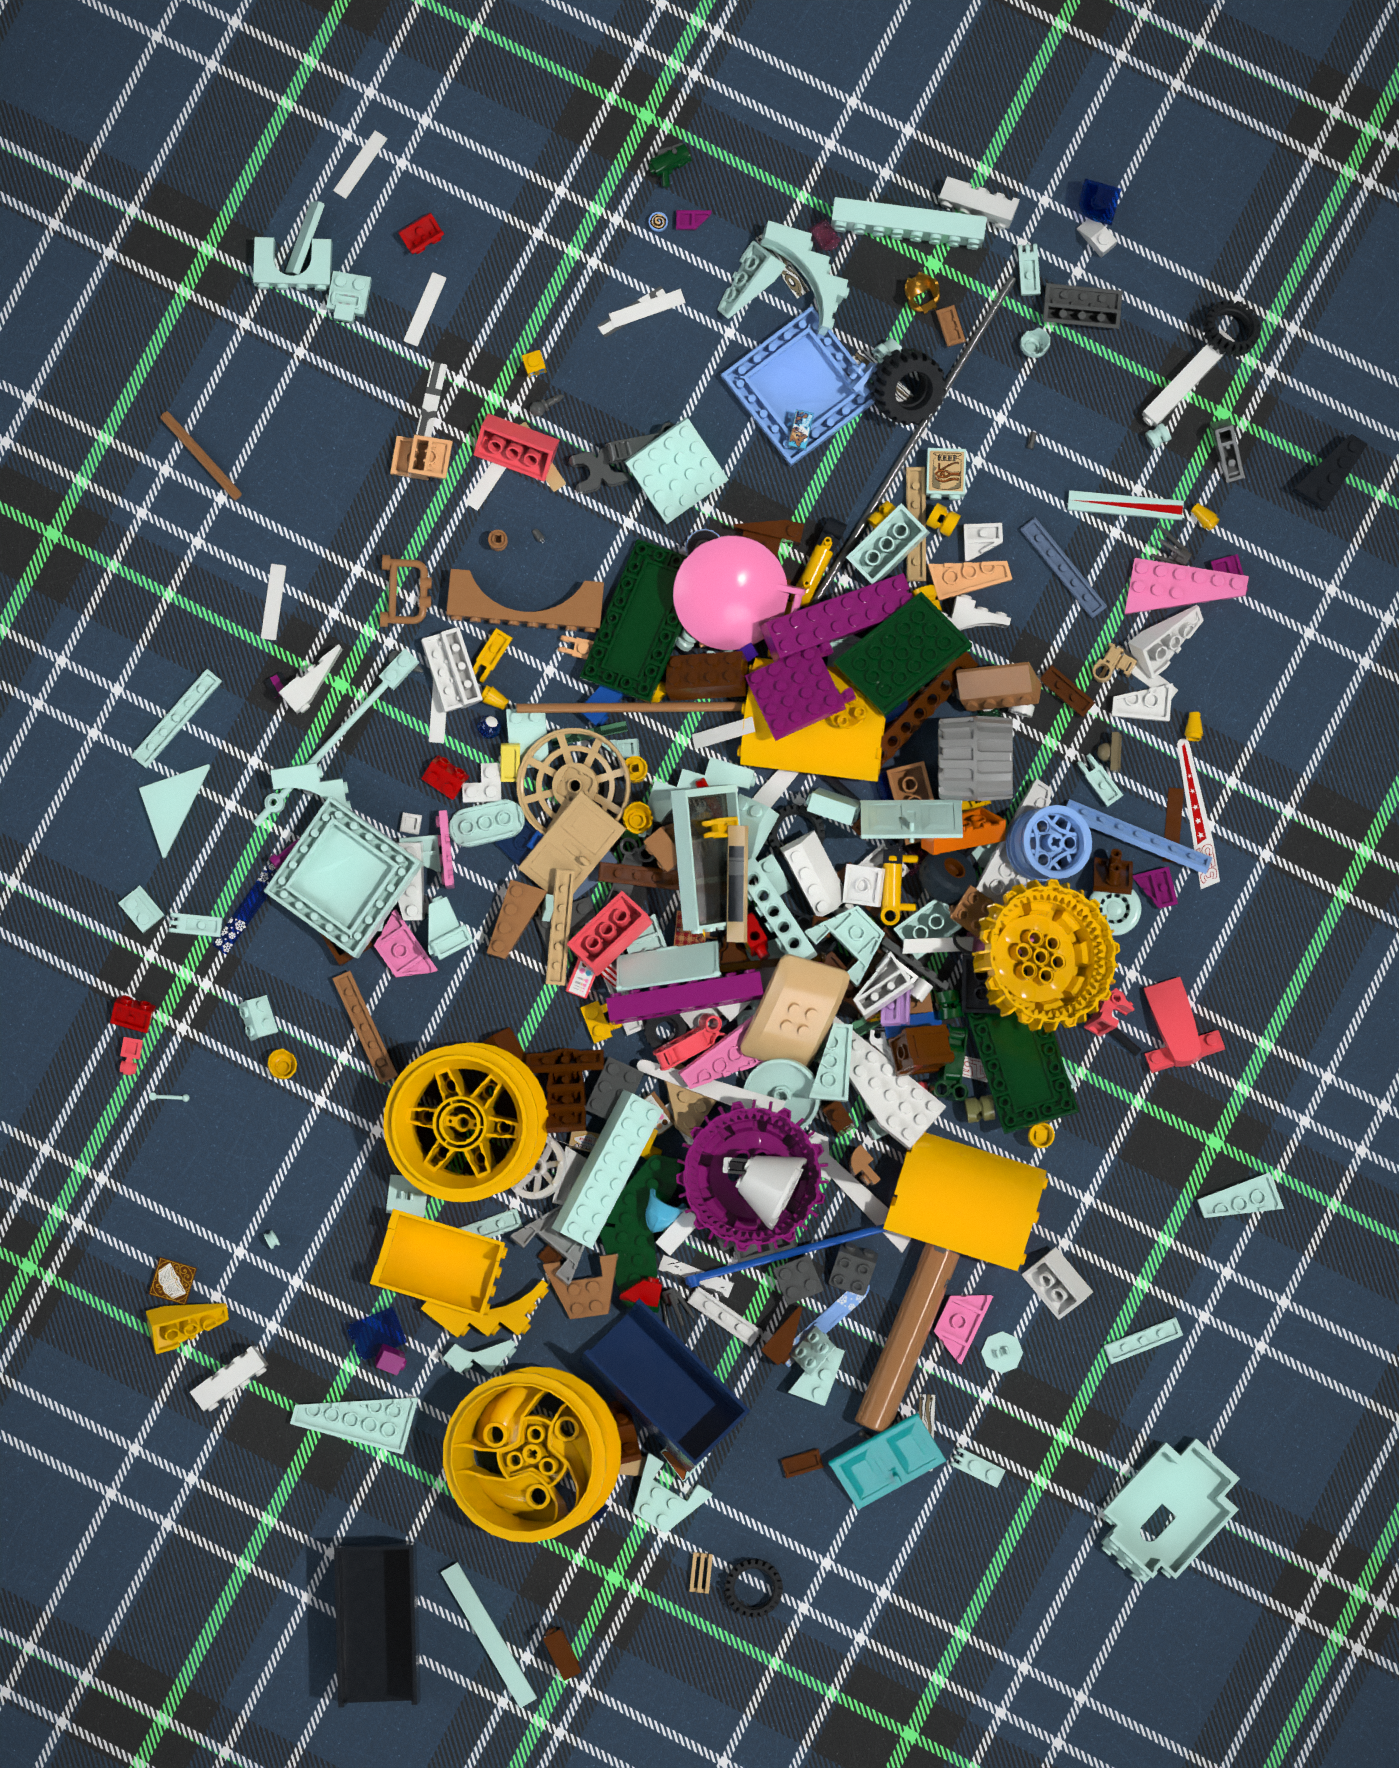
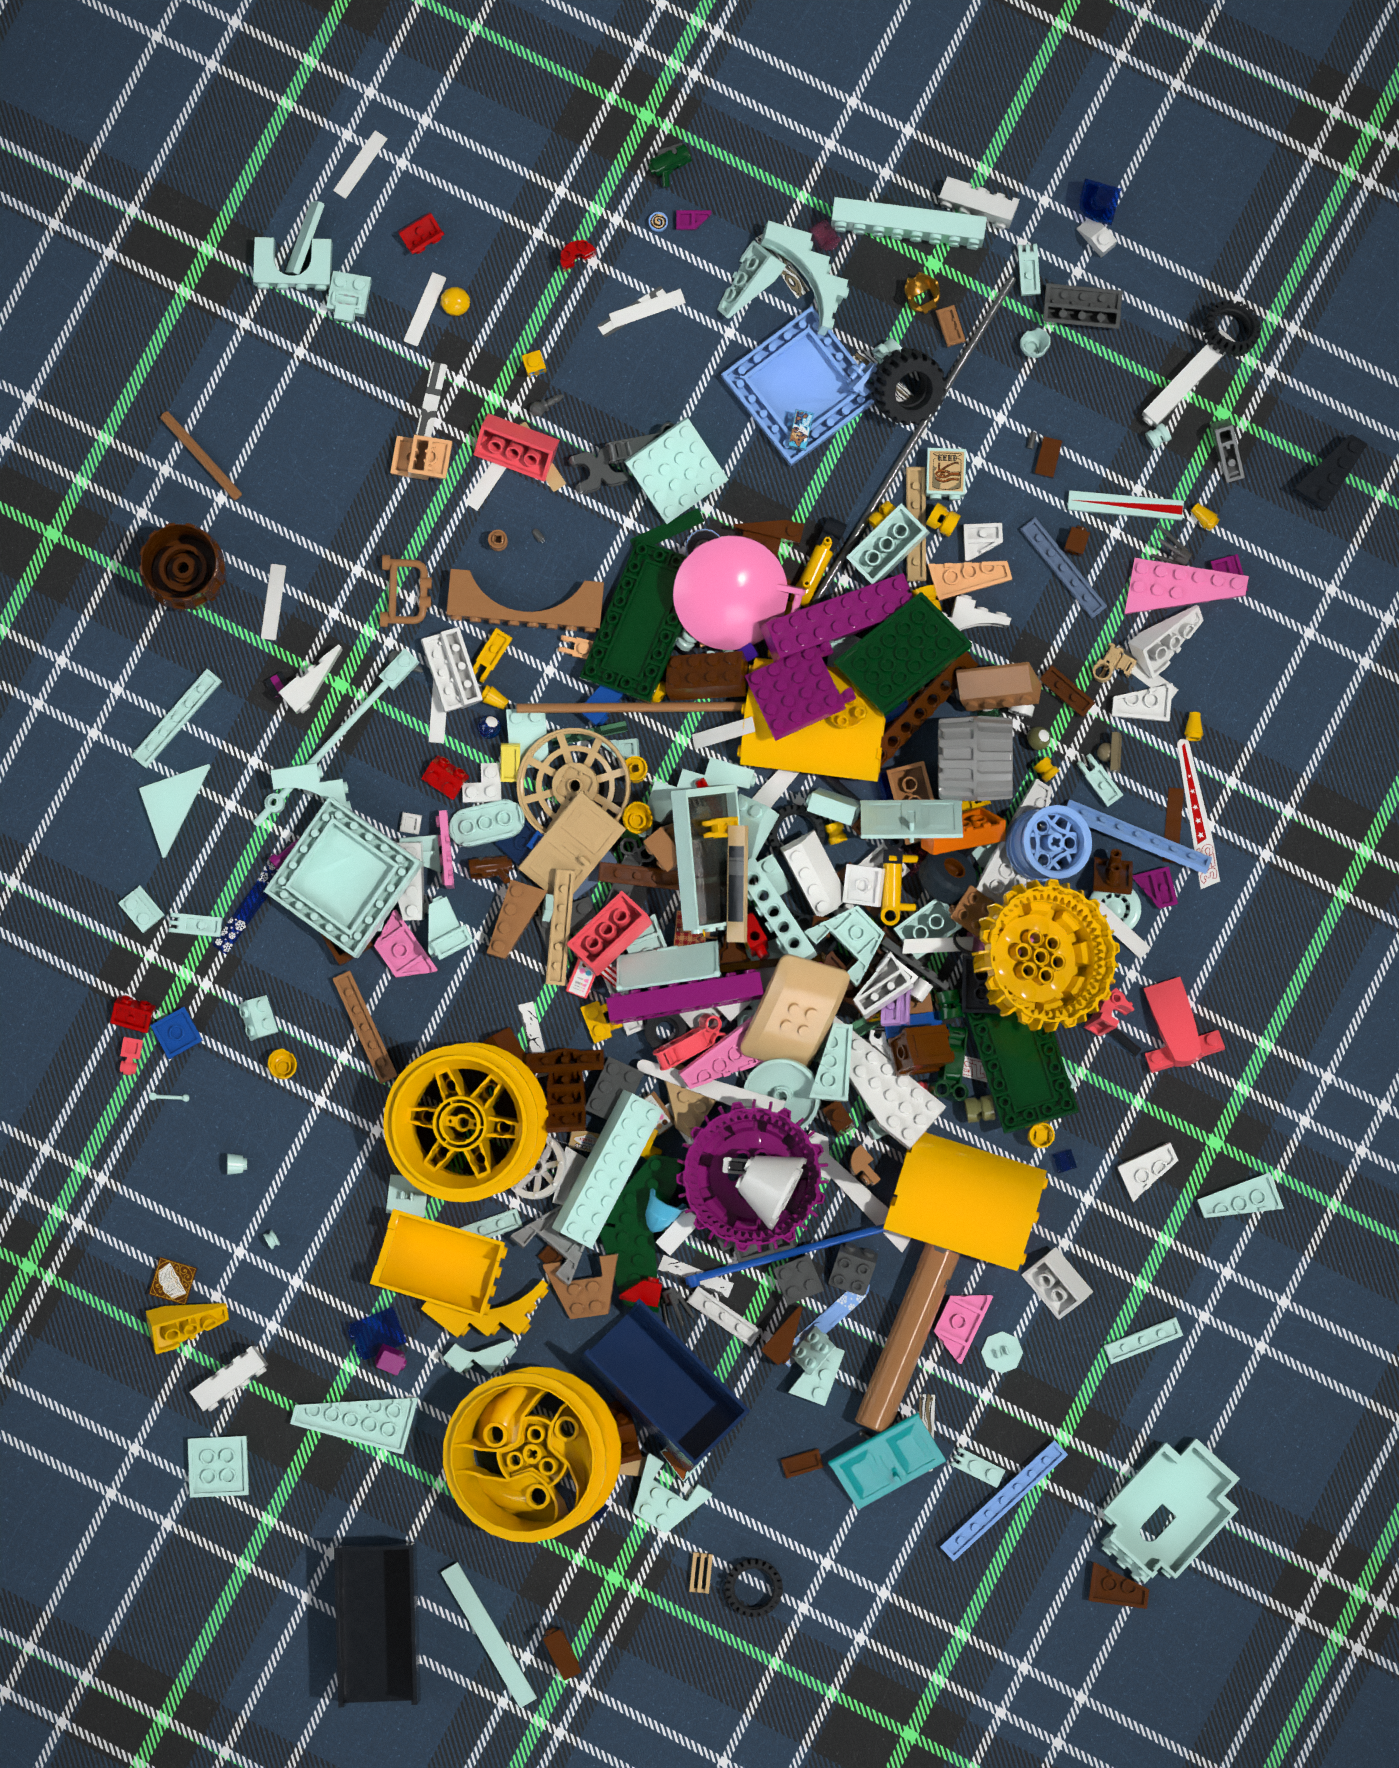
none -> reddish brown wheel [139,522,226,612]
none -> blue plate [150,1007,203,1060]
none -> light aqua plate [188,1436,249,1498]
none -> light aqua hat [227,1153,247,1175]
none -> yellow hair [440,287,470,316]
none -> reddish brown piece [468,855,513,884]
none -> white sticker [518,1002,549,1078]
none -> red cylinder [560,240,597,273]
none -> dark green sticker [630,508,704,547]
none -> yellow wheel [824,822,848,845]
none -> light blue plate [940,1440,1068,1561]
none -> olive piece [1027,726,1051,750]
none -> yellow wheel [1033,756,1060,783]
none -> reddish brown tile [1034,436,1062,479]
none -> clear blue tile [1052,1149,1077,1174]
none -> reddish brown brick [1063,525,1090,557]
none -> reddish brown wing [1088,1562,1149,1609]
none -> white sticker [1097,899,1151,959]
none -> white wing [1117,1142,1178,1202]

